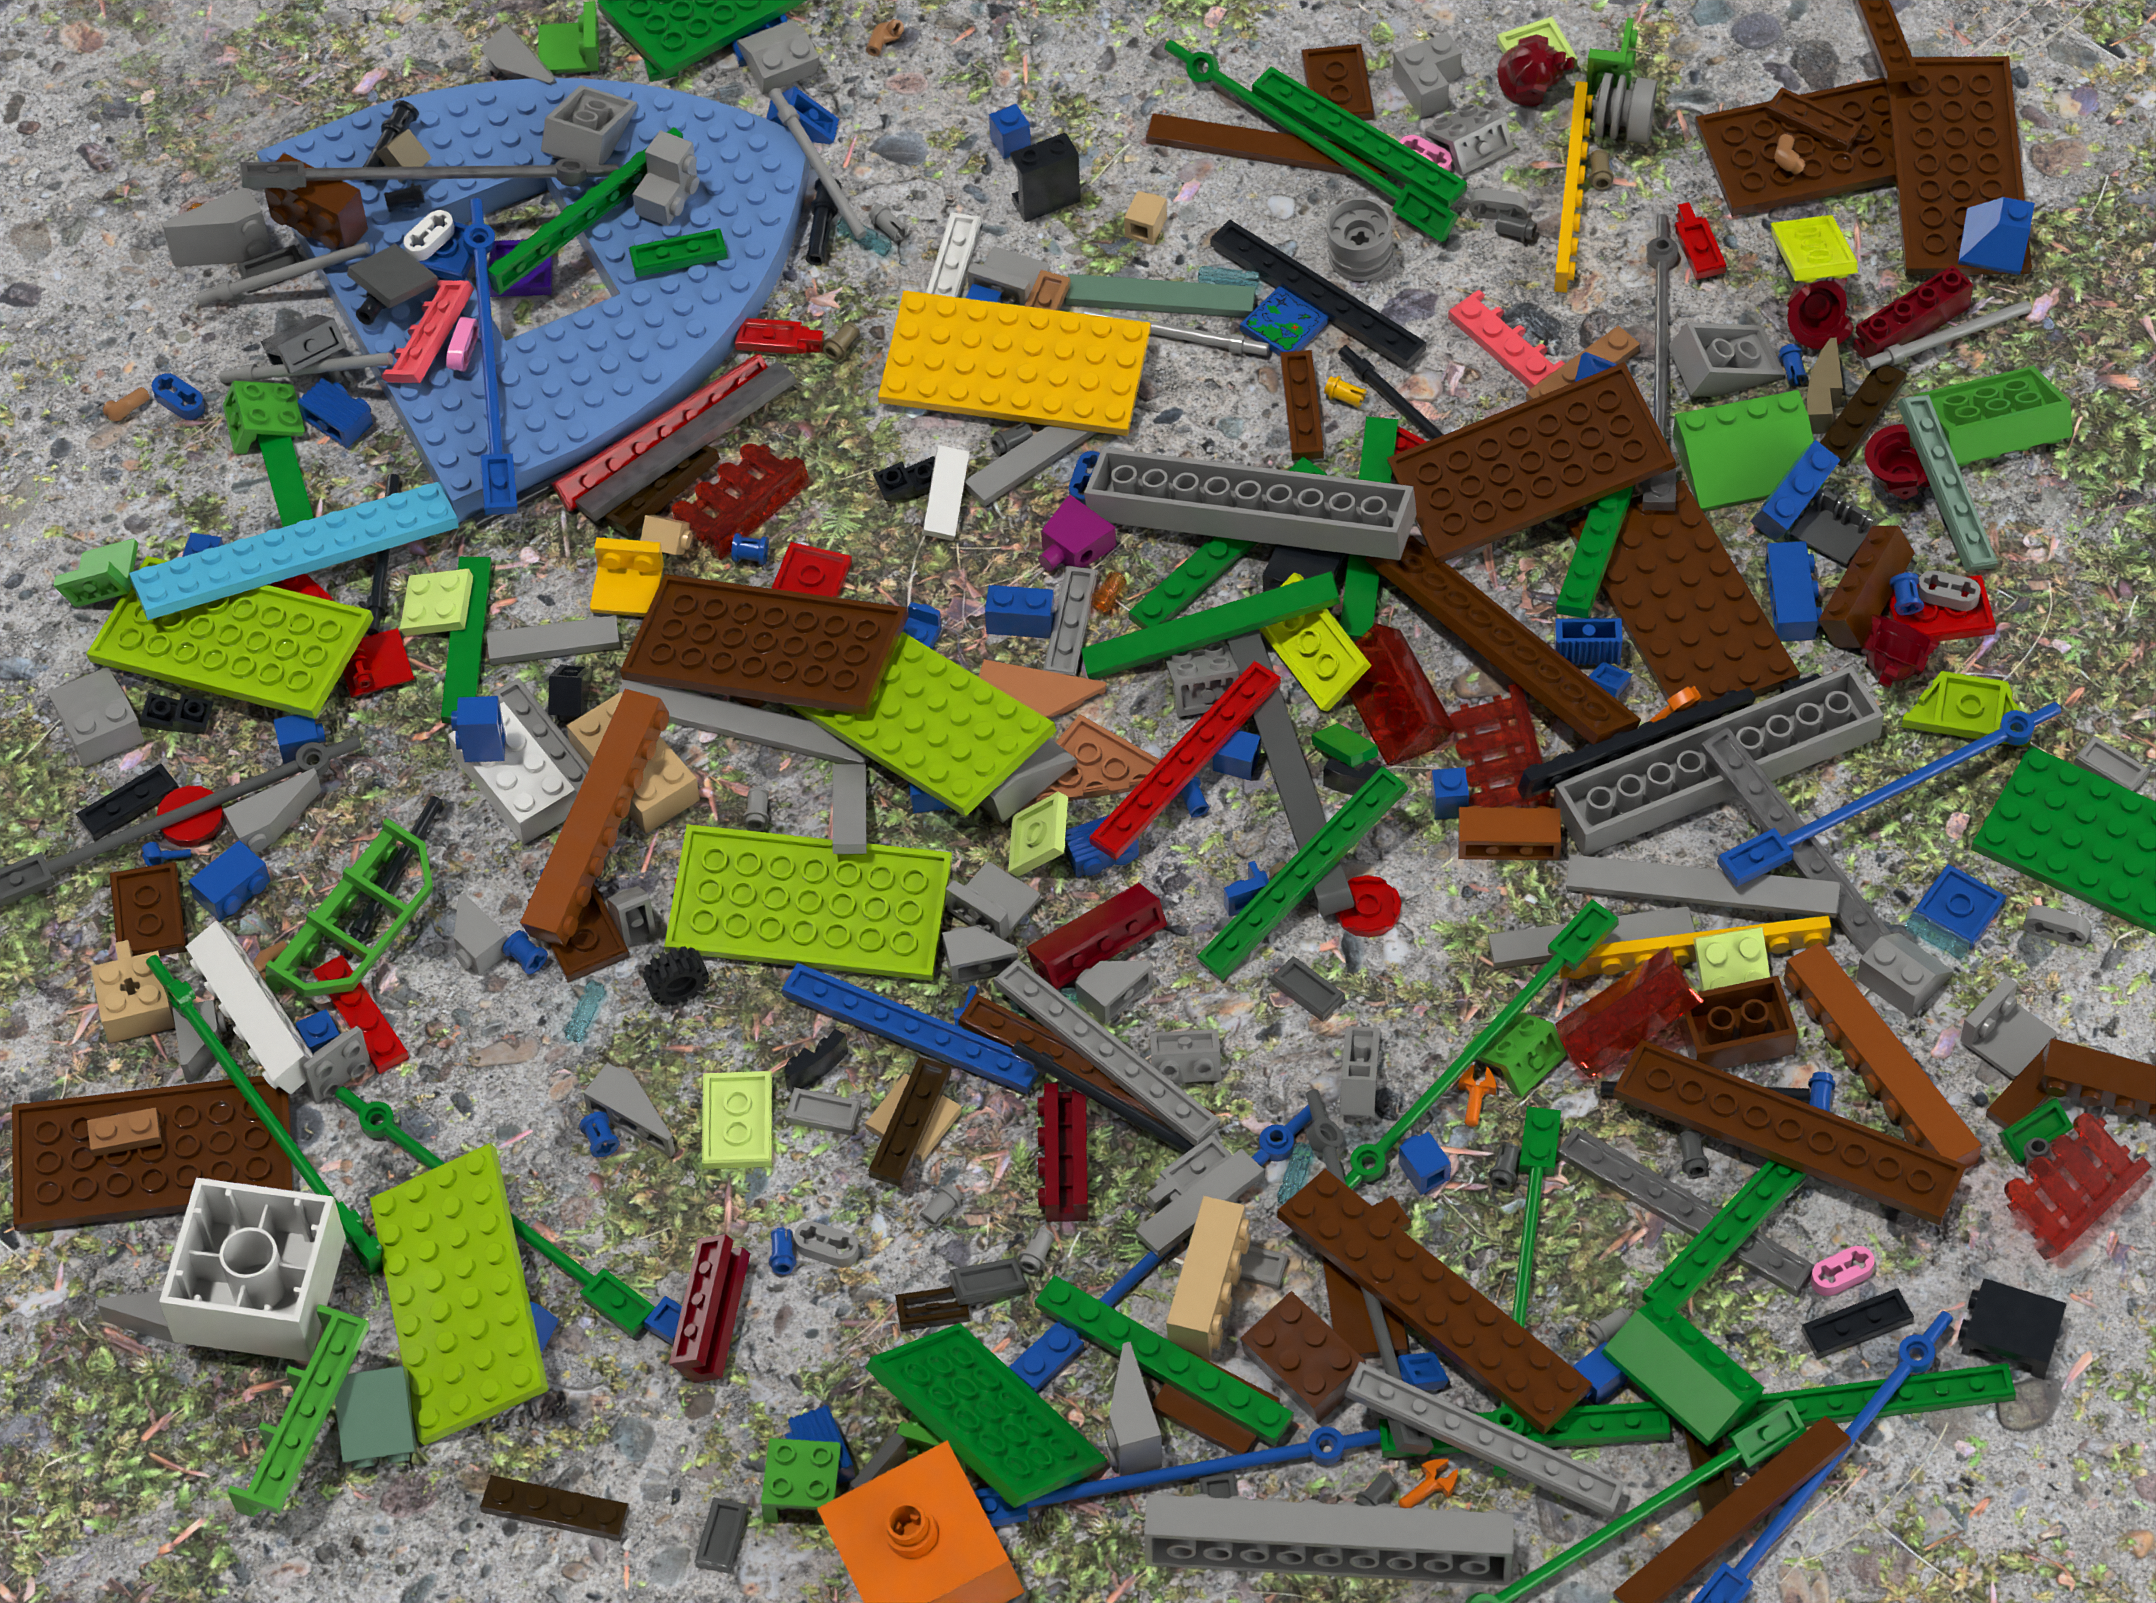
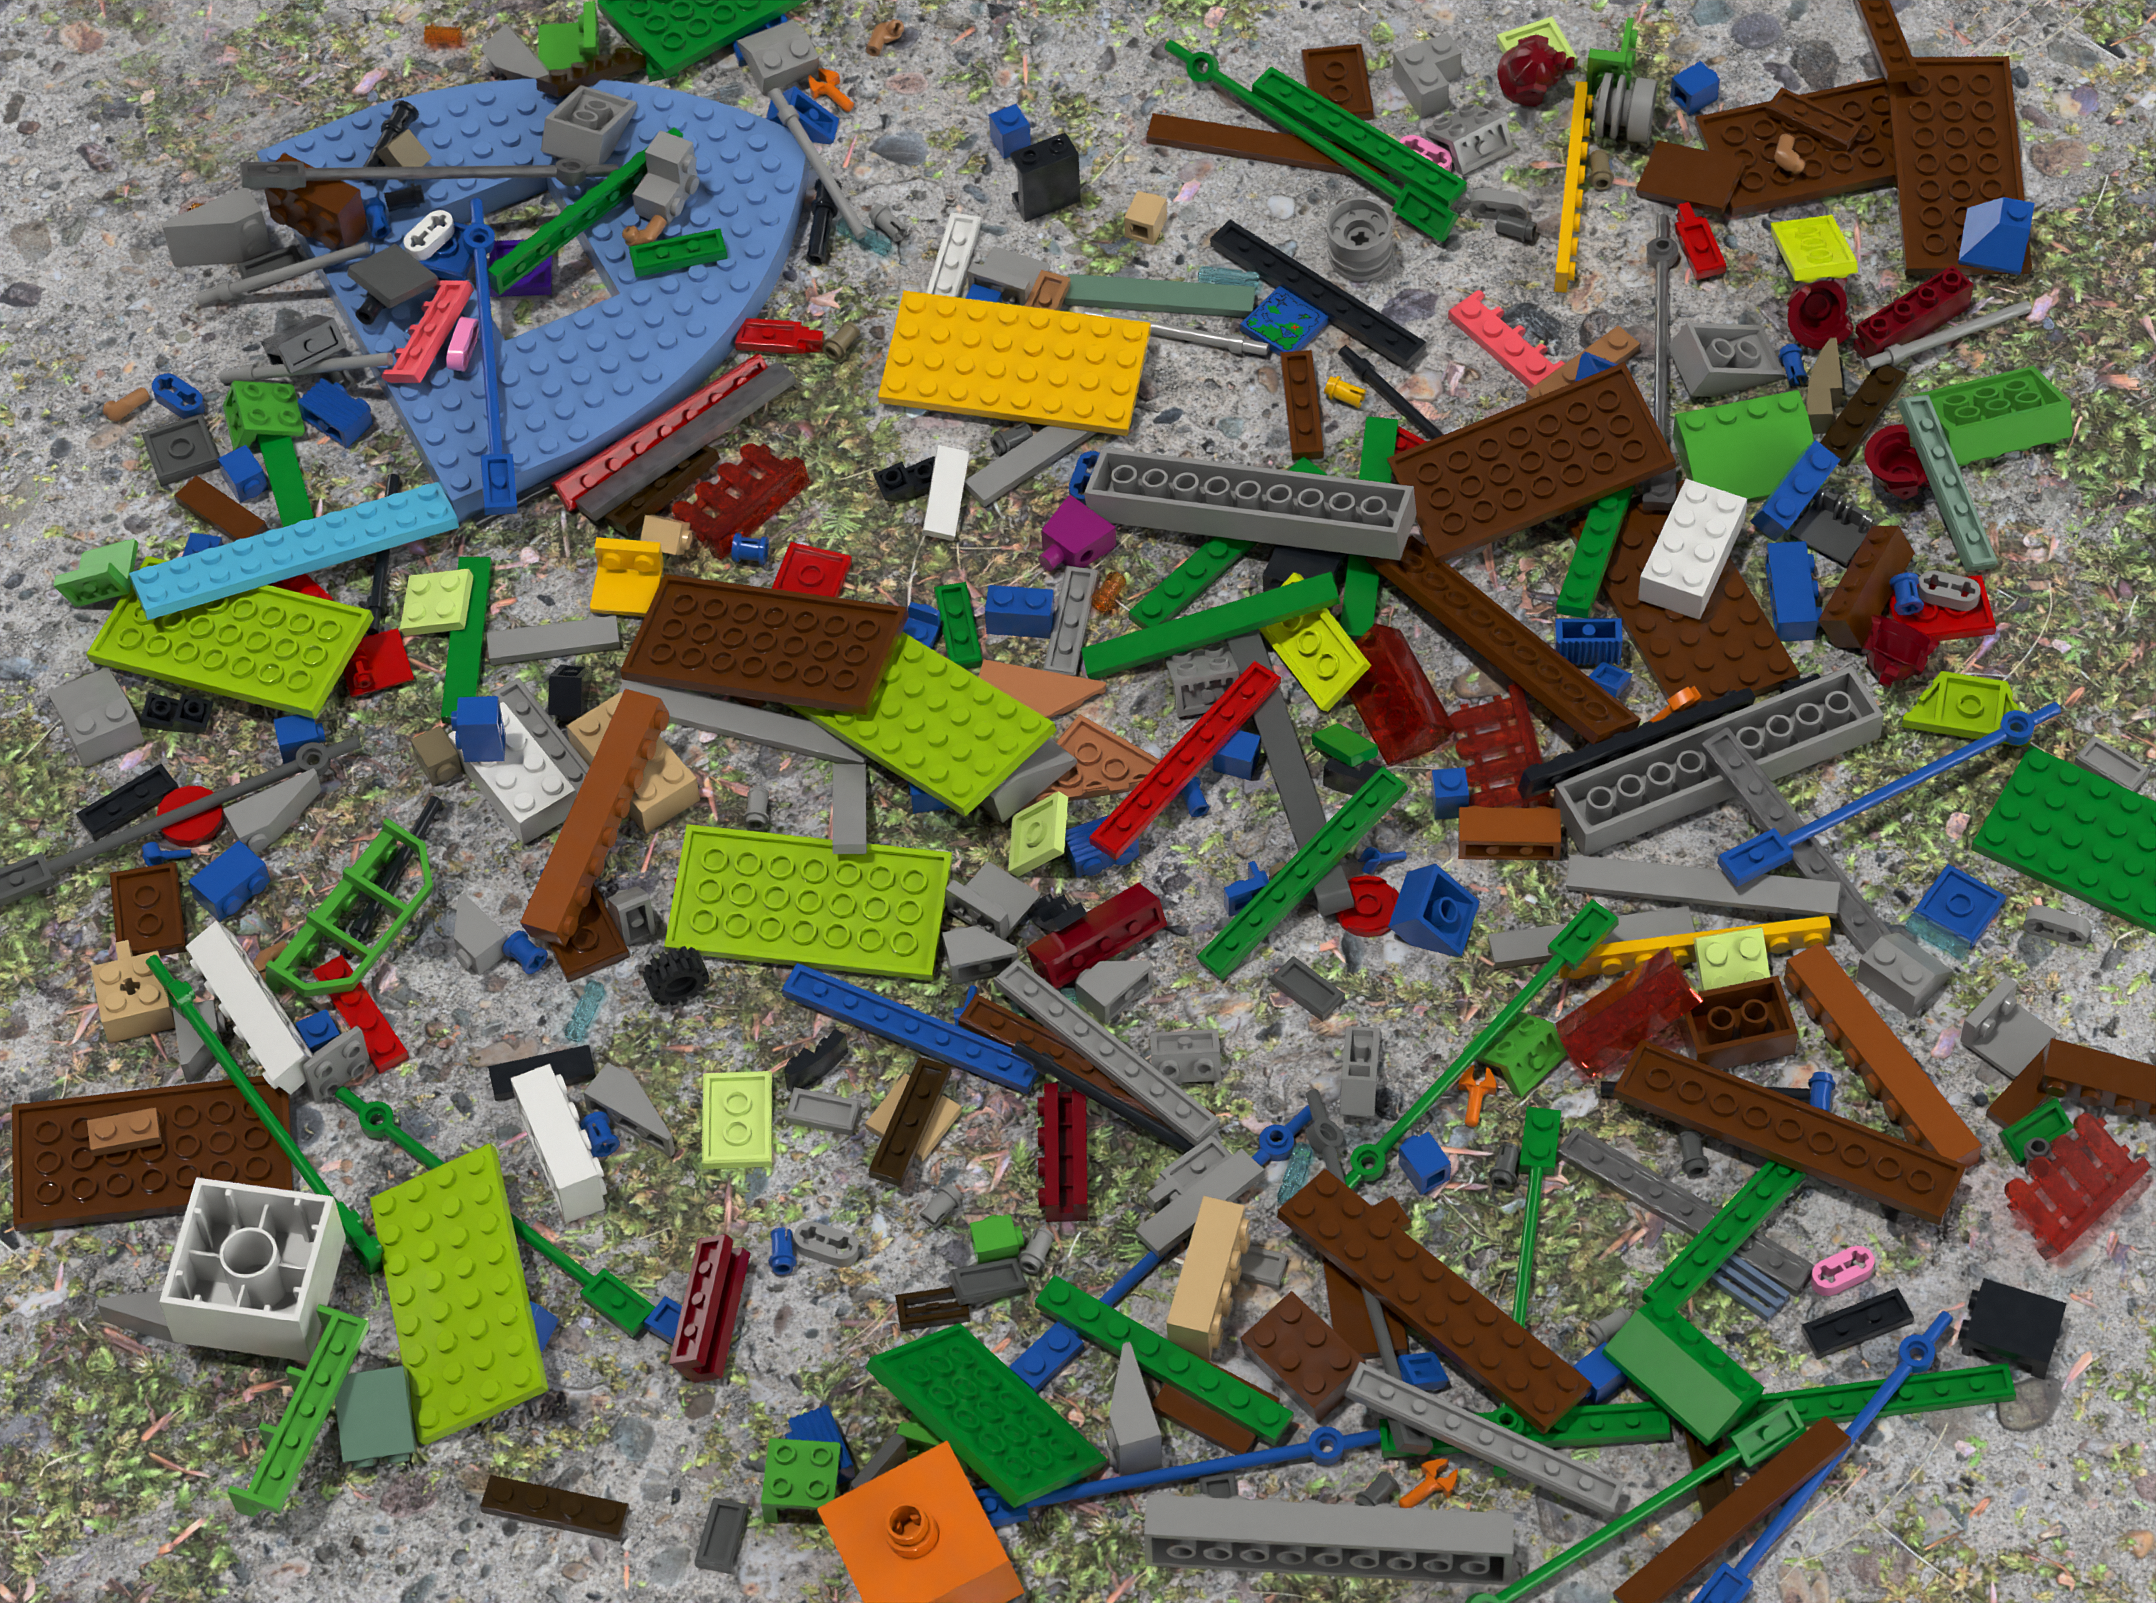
none -> dark grey tile [141,414,220,487]
none -> reddish brown tile [174,475,268,541]
none -> blue brick [218,445,268,503]
none -> blue pin [363,197,391,239]
none -> dark tan brick [410,725,462,786]
none -> clear orange pin [424,23,462,47]
none -> black tile [488,1044,596,1101]
none -> white brick [510,1064,607,1223]
none -> dark brown plate [536,47,646,97]
none -> medium nougat arm [622,215,667,247]
none -> orange bar [809,68,854,112]
none -> green tile [934,582,983,669]
none -> bright green brick [969,1214,1024,1264]
none -> black slope [1027,893,1087,932]
none -> blue hand [1357,847,1407,874]
none -> blue slope [1388,864,1480,957]
none -> reddish brown tile [1635,140,1746,214]
none -> white brick [1638,479,1747,620]
none -> blue brick [1670,61,1720,116]
none -> sand blue tile [1710,1254,1789,1322]

